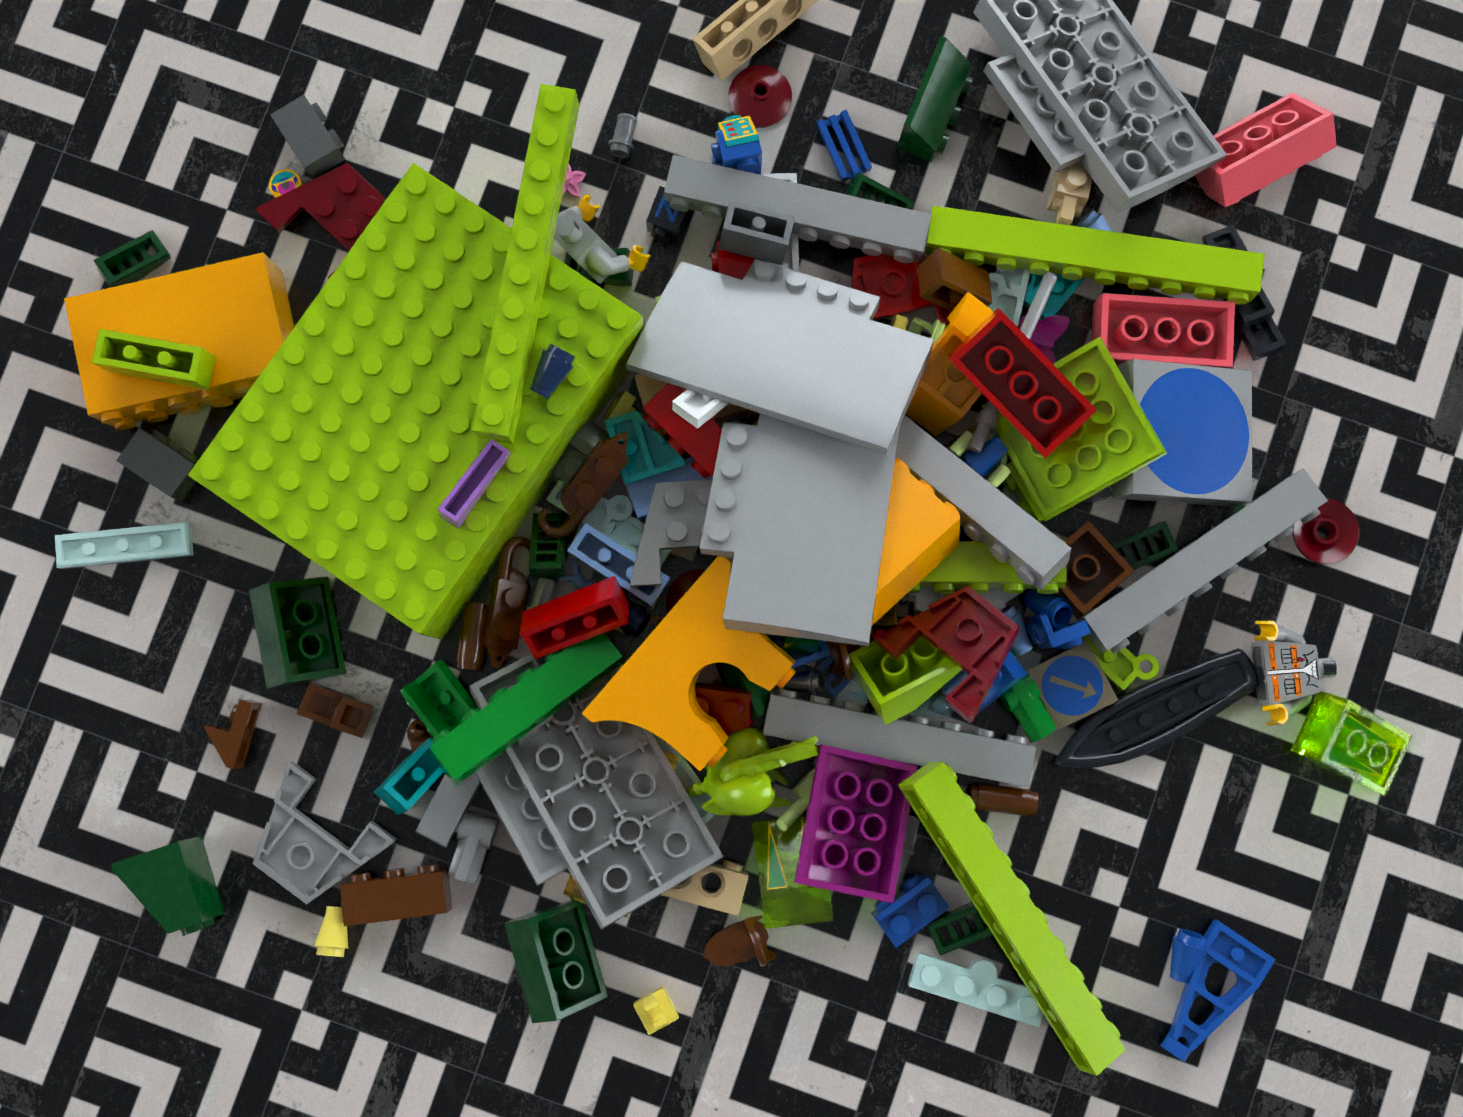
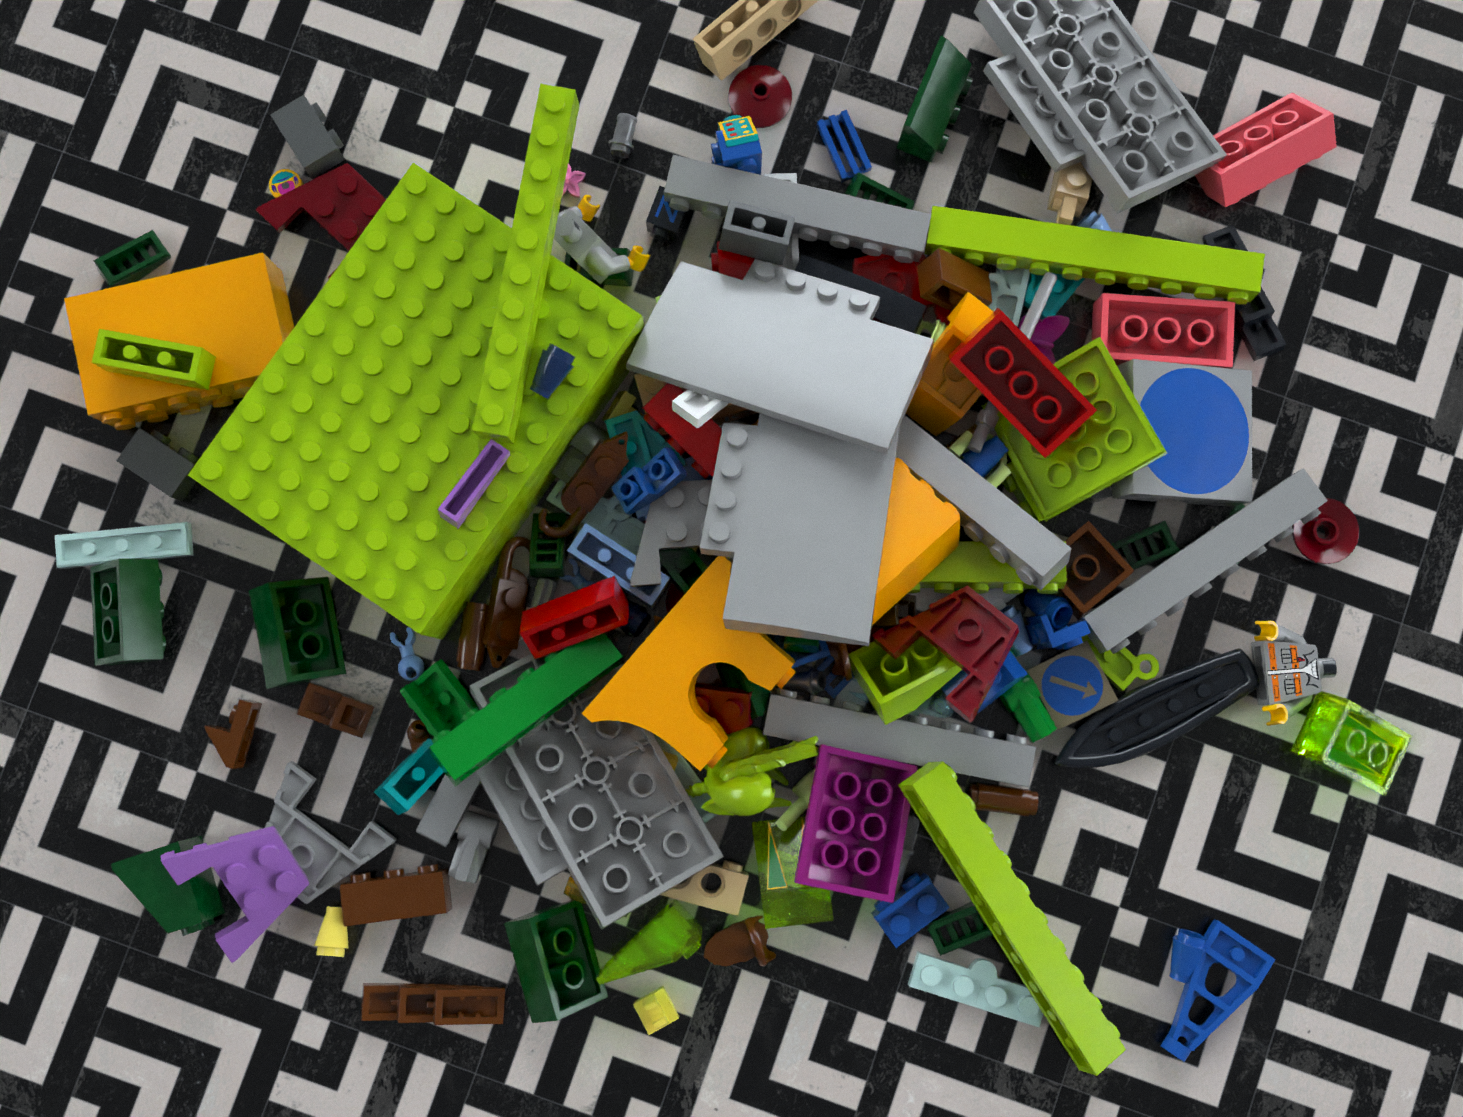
none -> dark green slope [90,559,166,666]
none -> medium lavender wing [161,826,309,963]
none -> reddish brown slope [361,983,505,1025]
none -> medium blue arm [390,627,424,681]
none -> clear neon green slope [596,899,702,985]
none -> blue slope [611,447,688,515]
none -> dark green slope [659,548,708,595]
none -> black slope [794,255,928,334]

